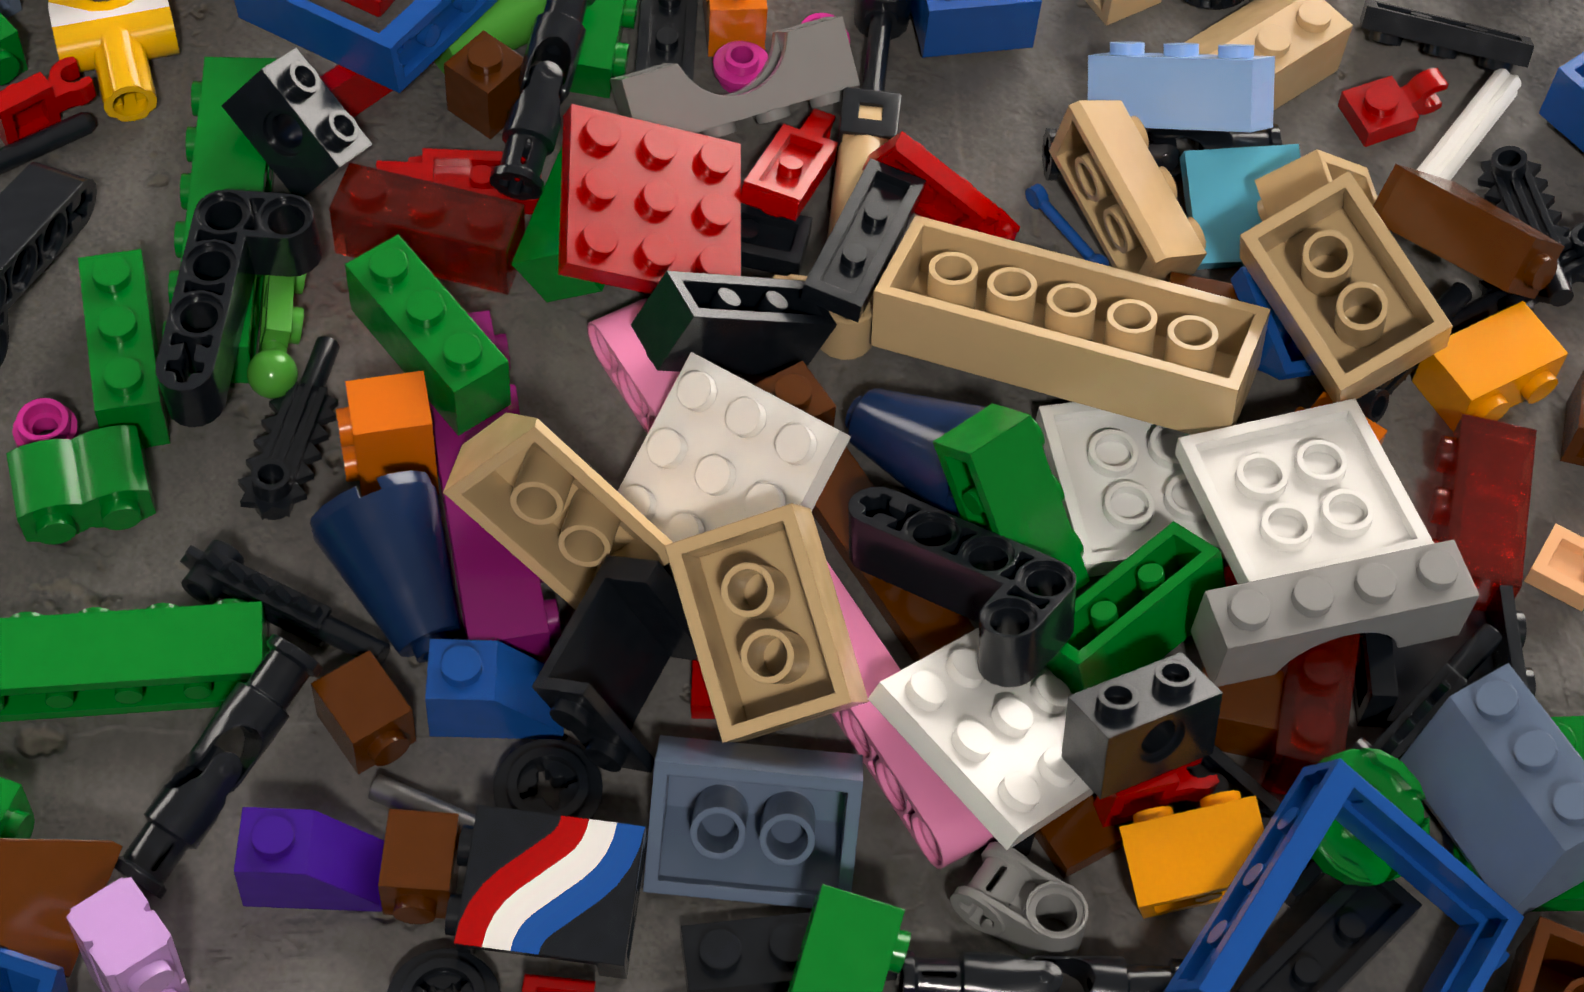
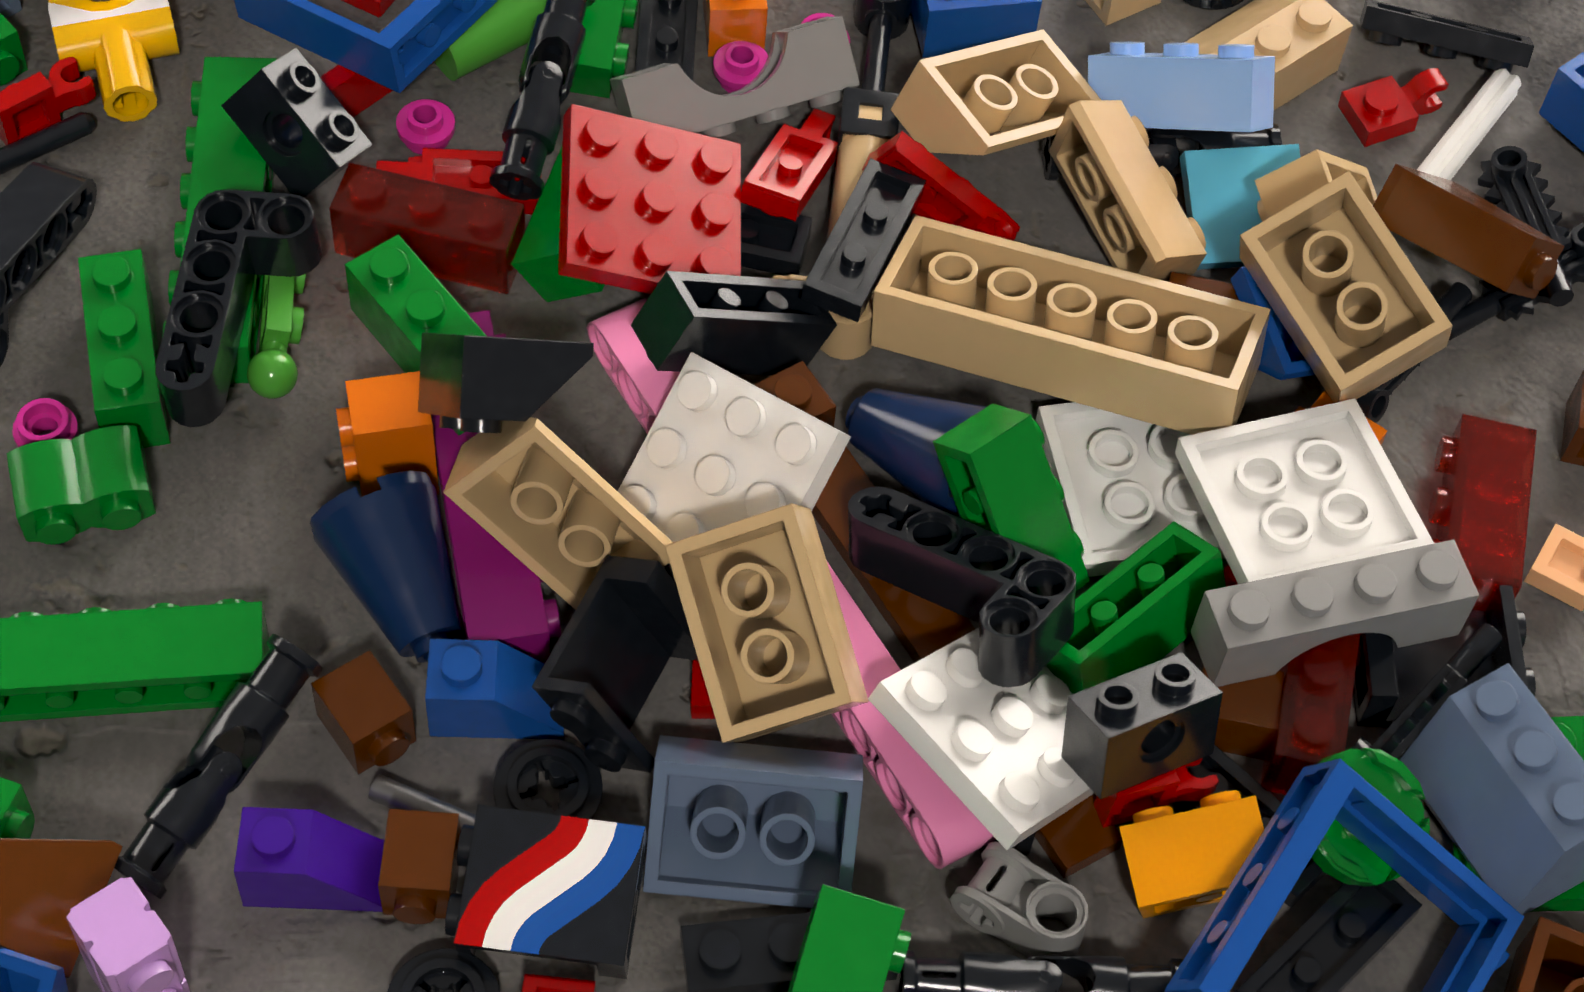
black piece [180,540,390,666] -> none
black piece [238,336,340,520] -> none
reddish brown brick [444,30,525,140] -> none
blue hinge [1025,183,1110,266] -> none
light orange brick [1412,301,1568,435] -> none
none -> dark pink plate [396,99,455,155]
none -> black slope [418,333,594,433]
none -> tan slope [890,29,1101,155]

